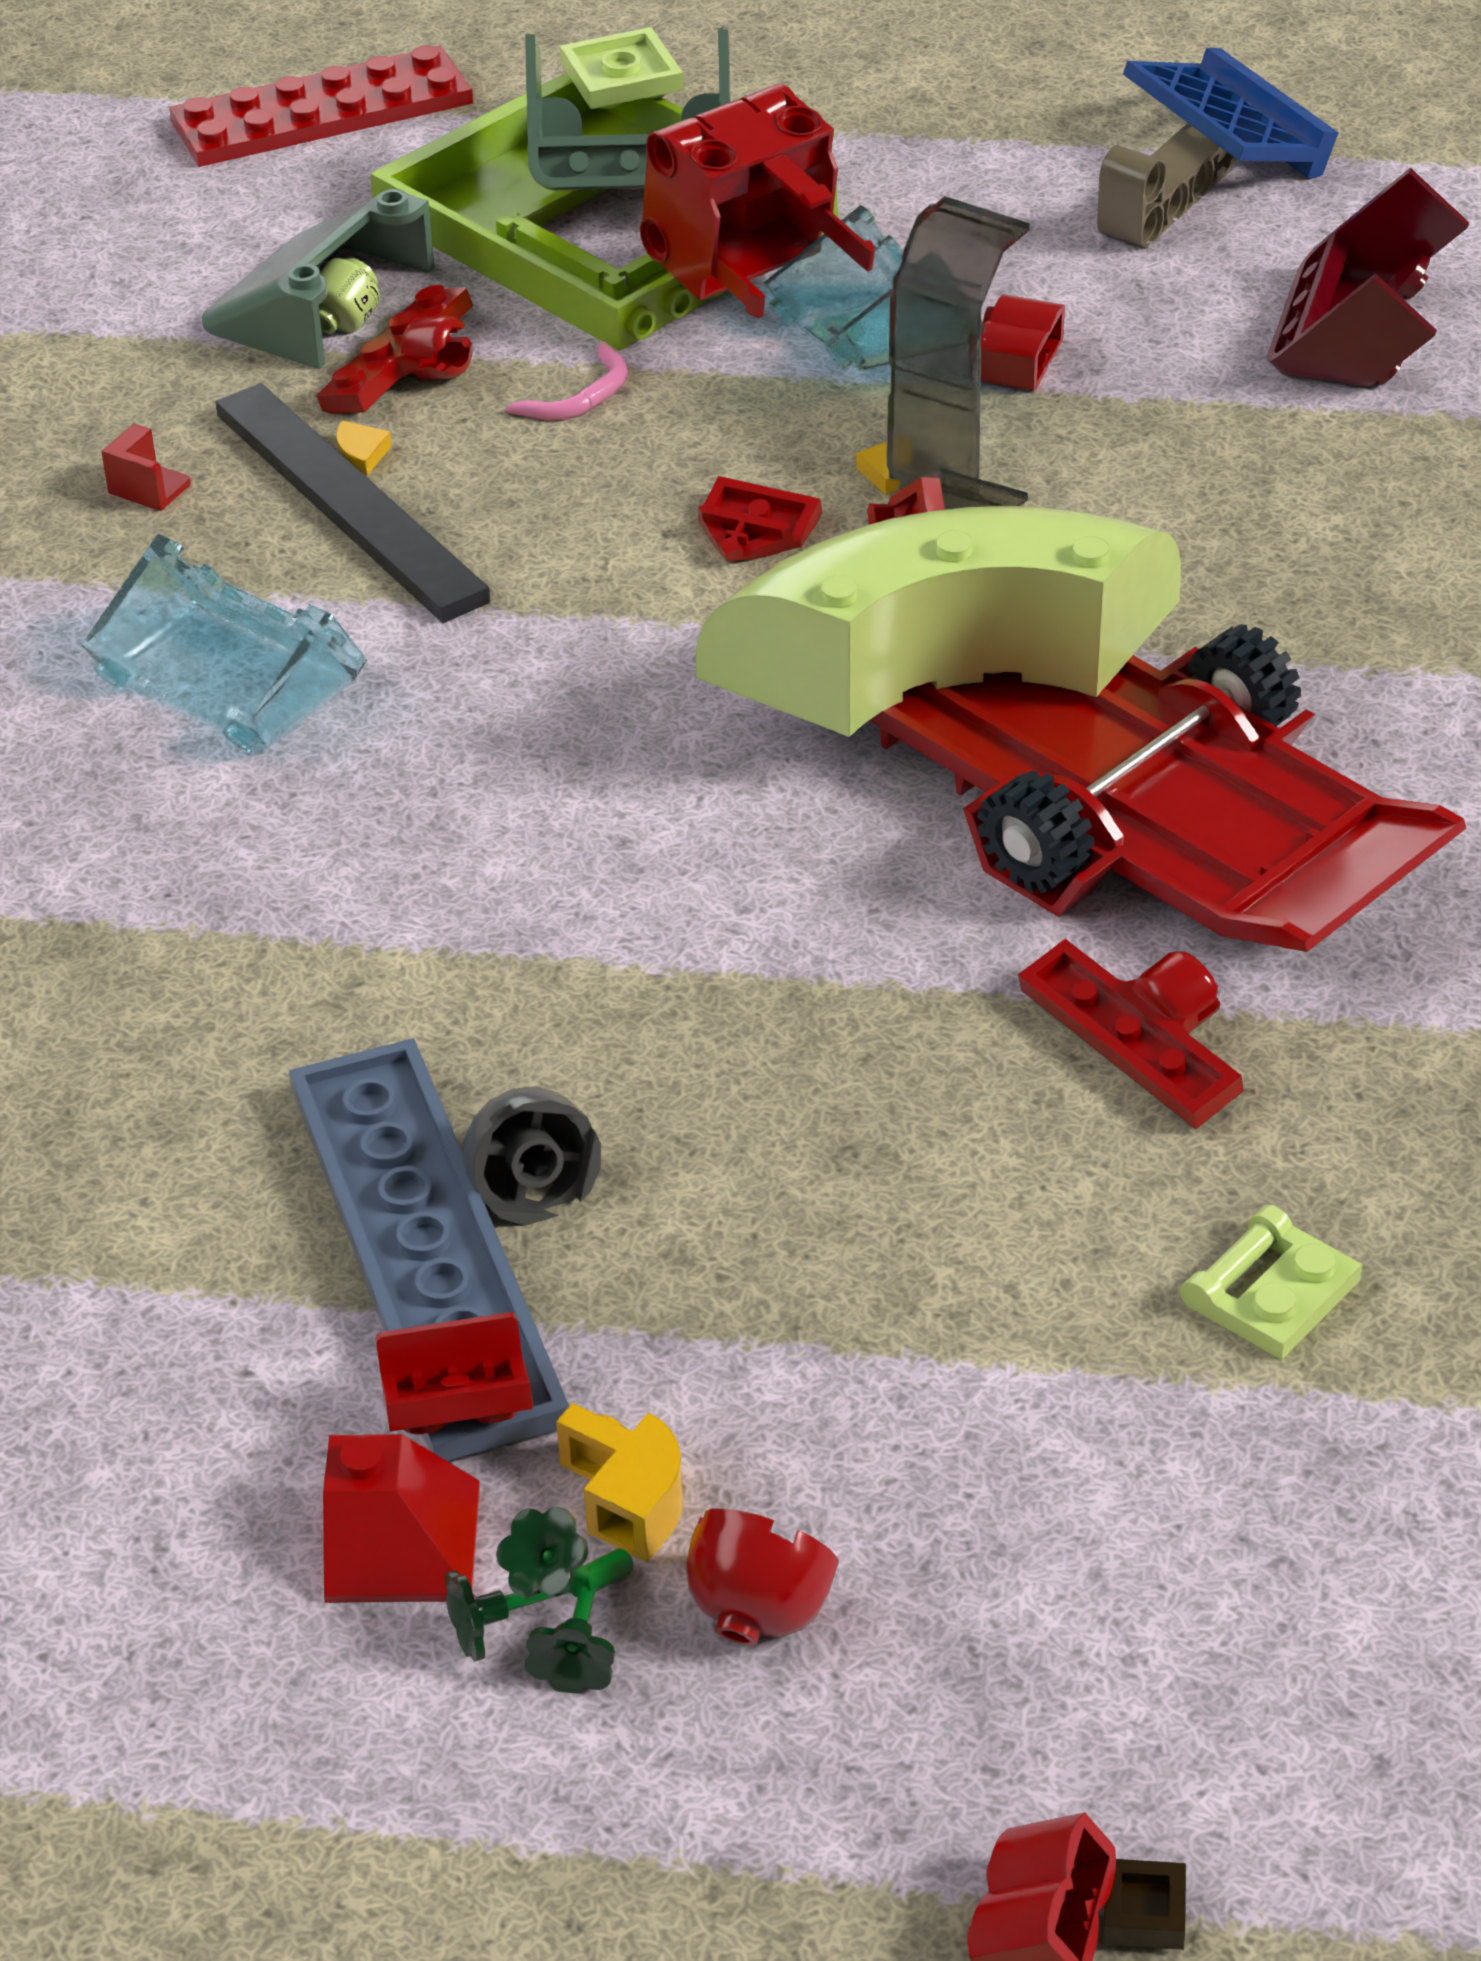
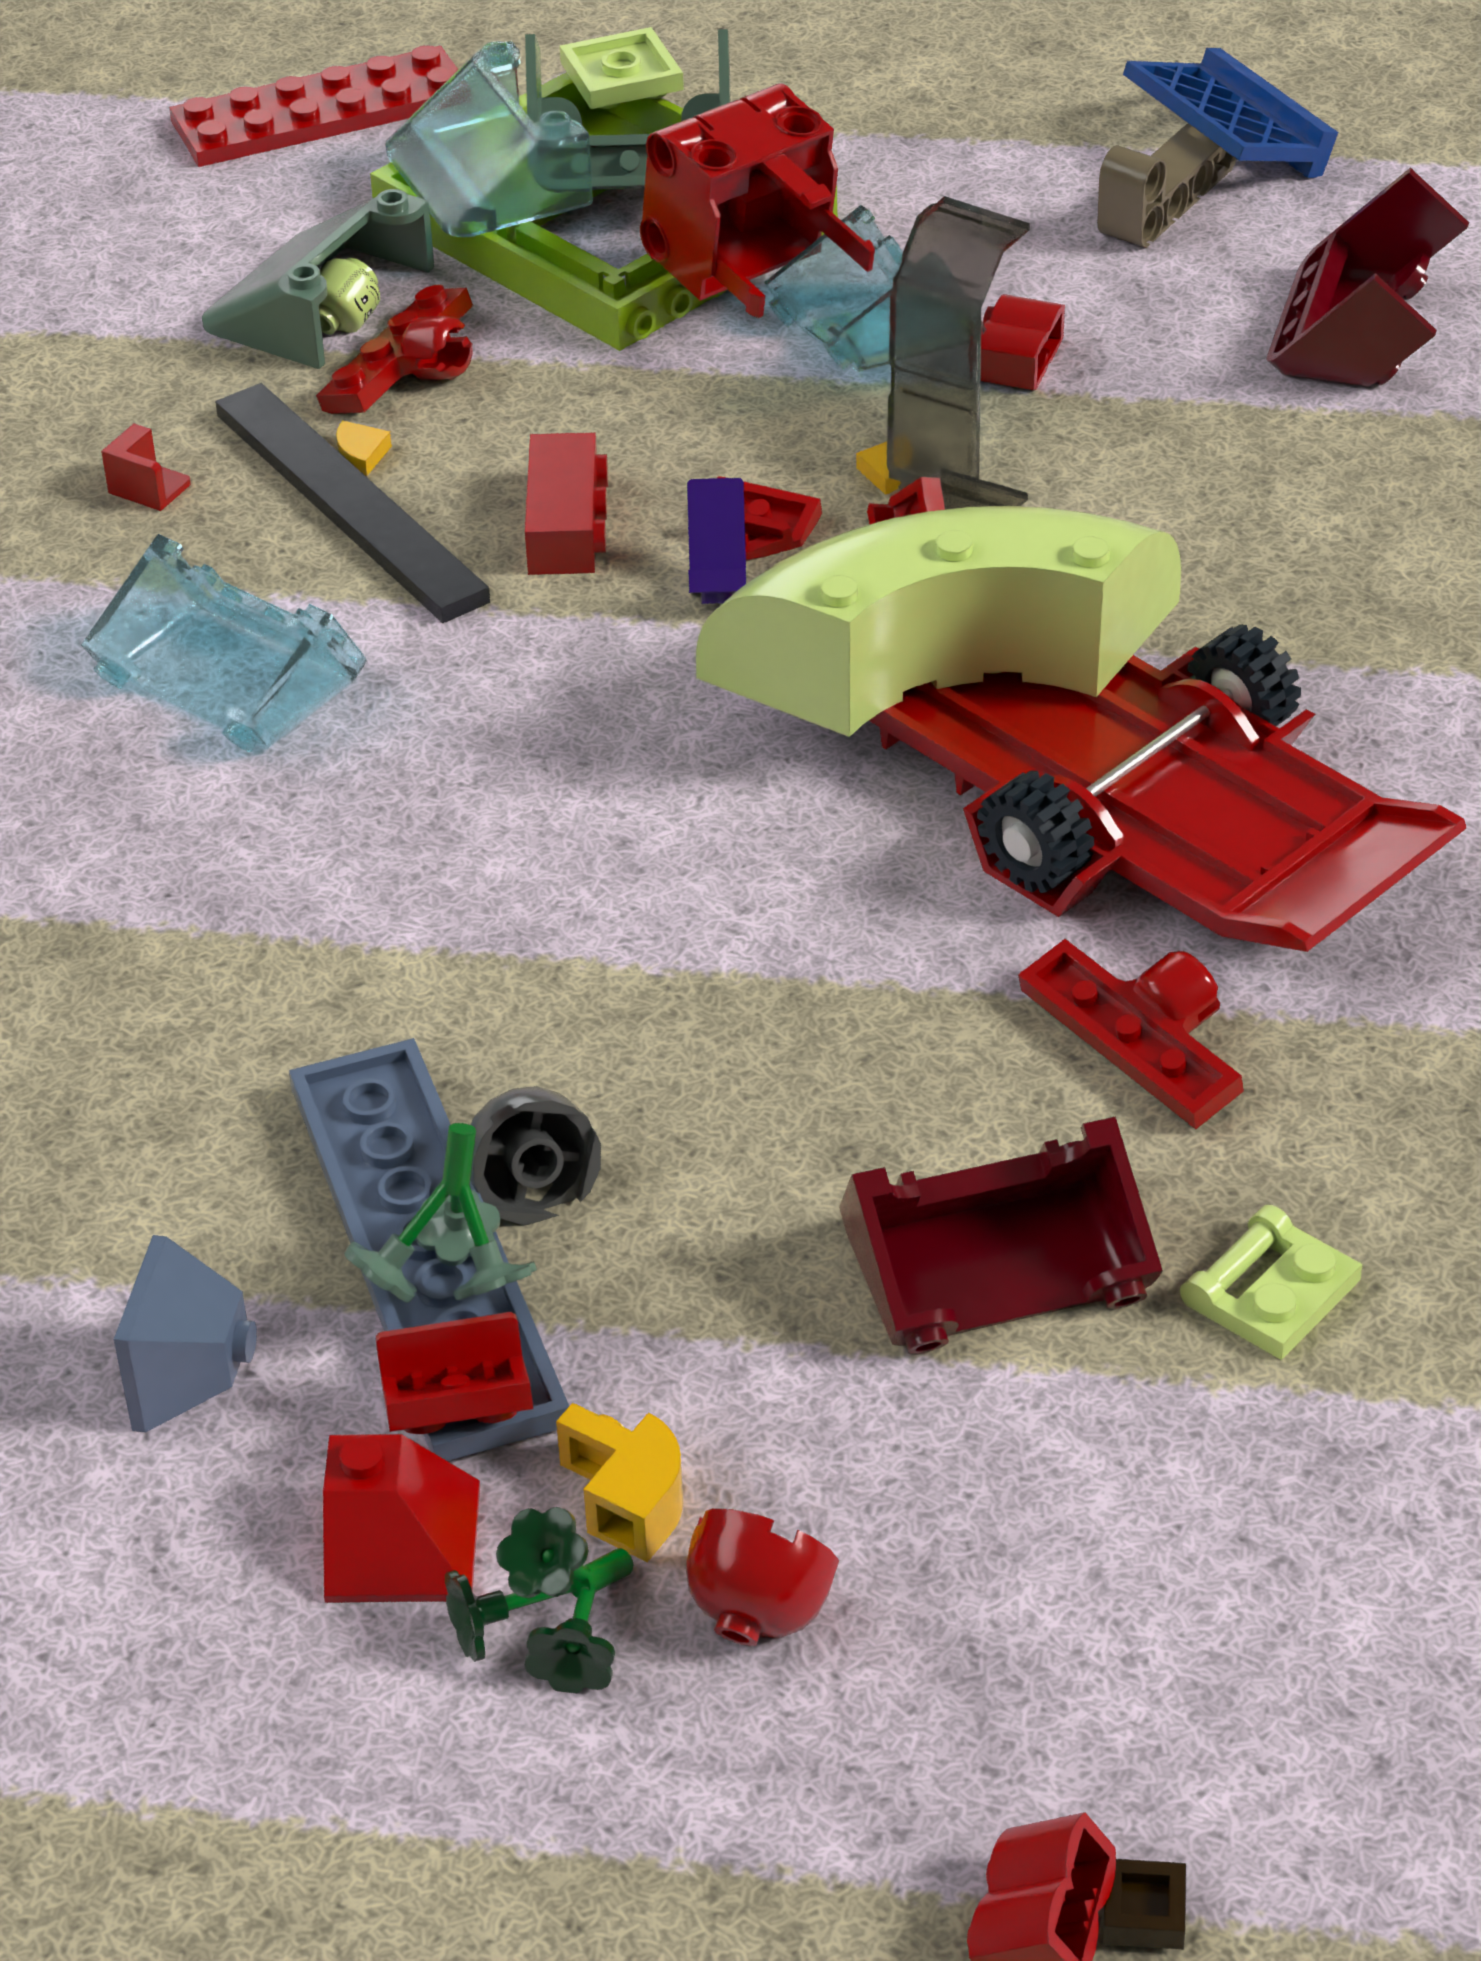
bright pink animal [505,341,628,421] -> none
none -> sand blue slope [113,1235,257,1433]
none -> sand green plant [344,1123,537,1303]
none -> clear light blue windscreen [385,41,593,237]
none -> red brick [525,432,608,575]
none -> dark purple bracket [687,478,746,604]
none -> dark red windscreen [839,1116,1163,1354]

